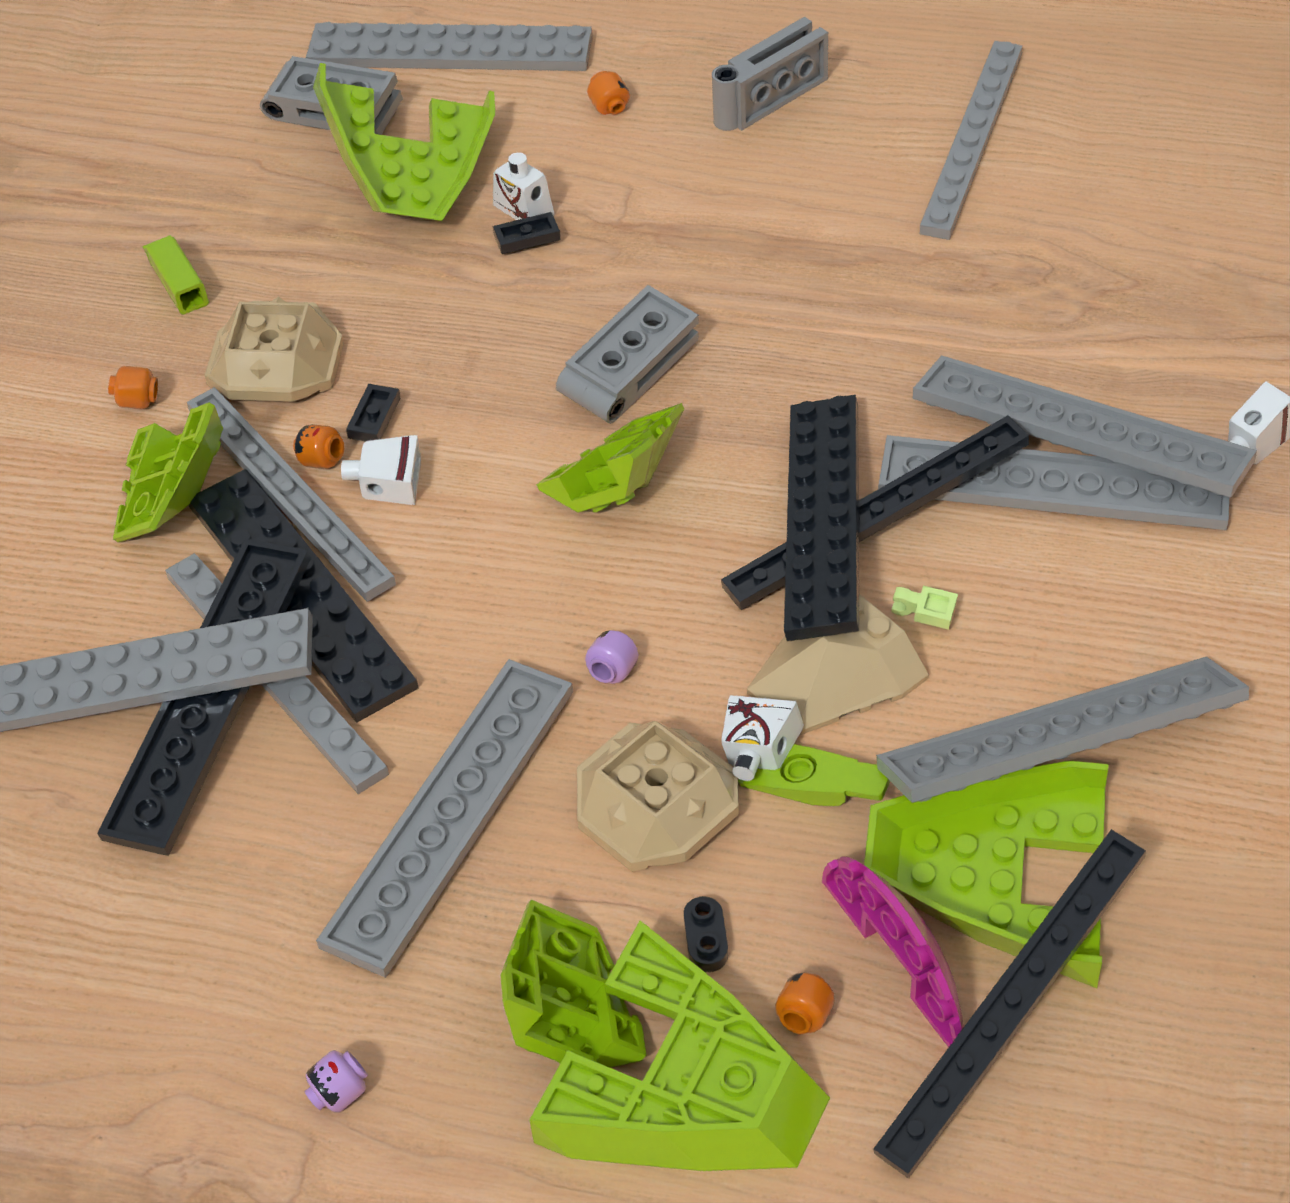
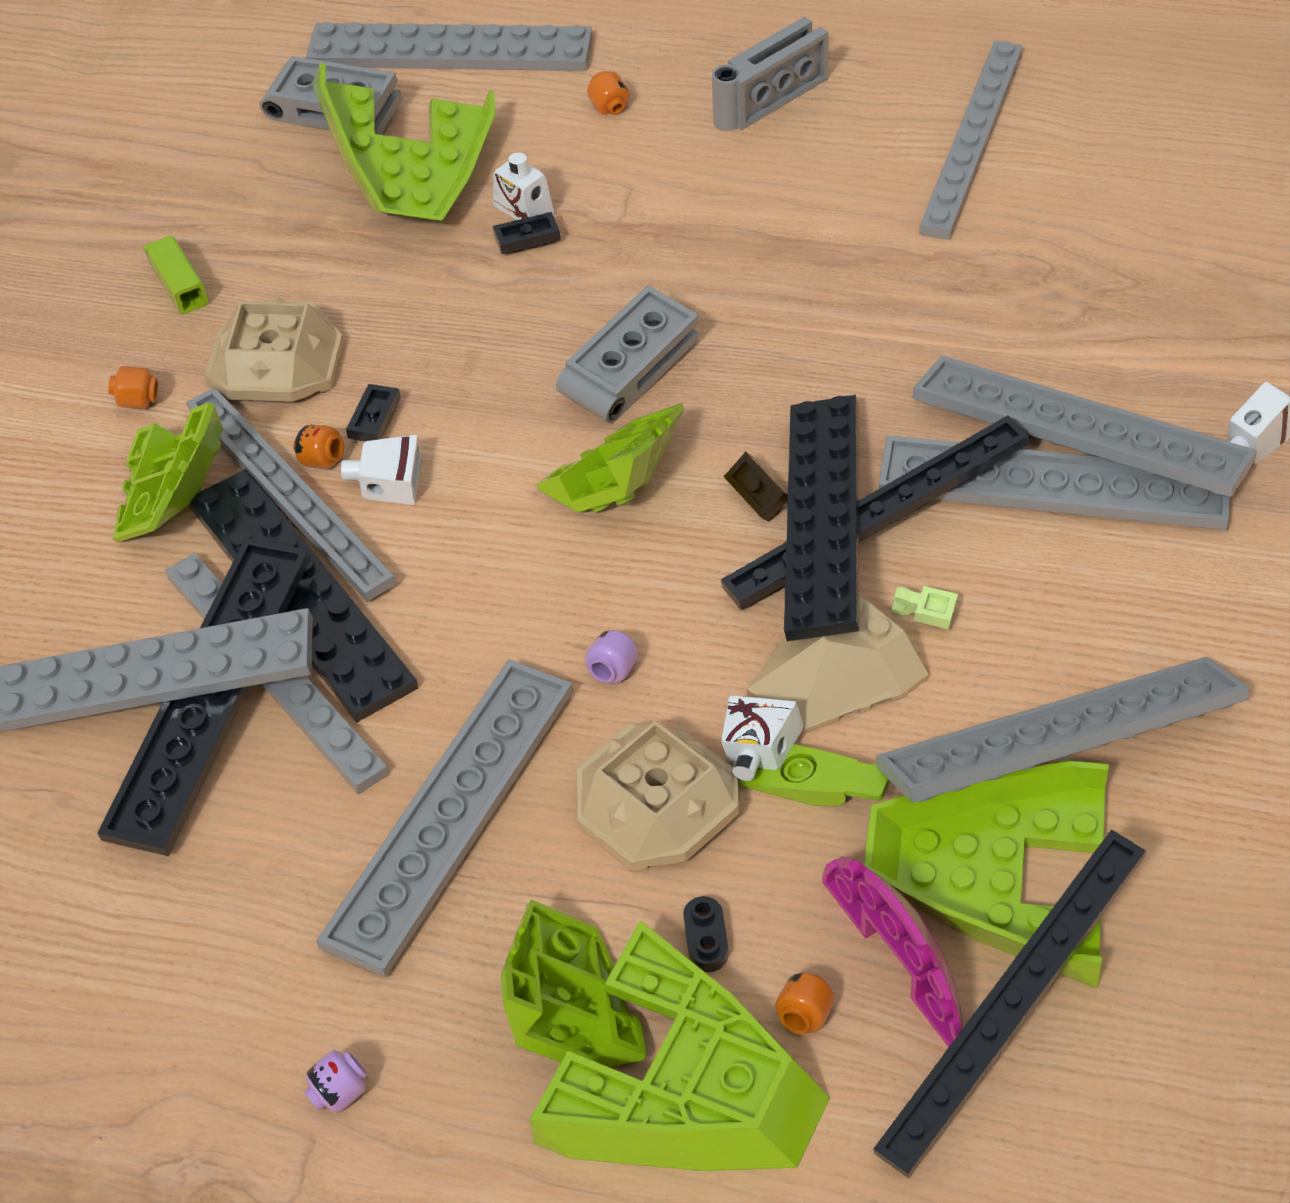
none -> dark brown plate [723,451,788,522]

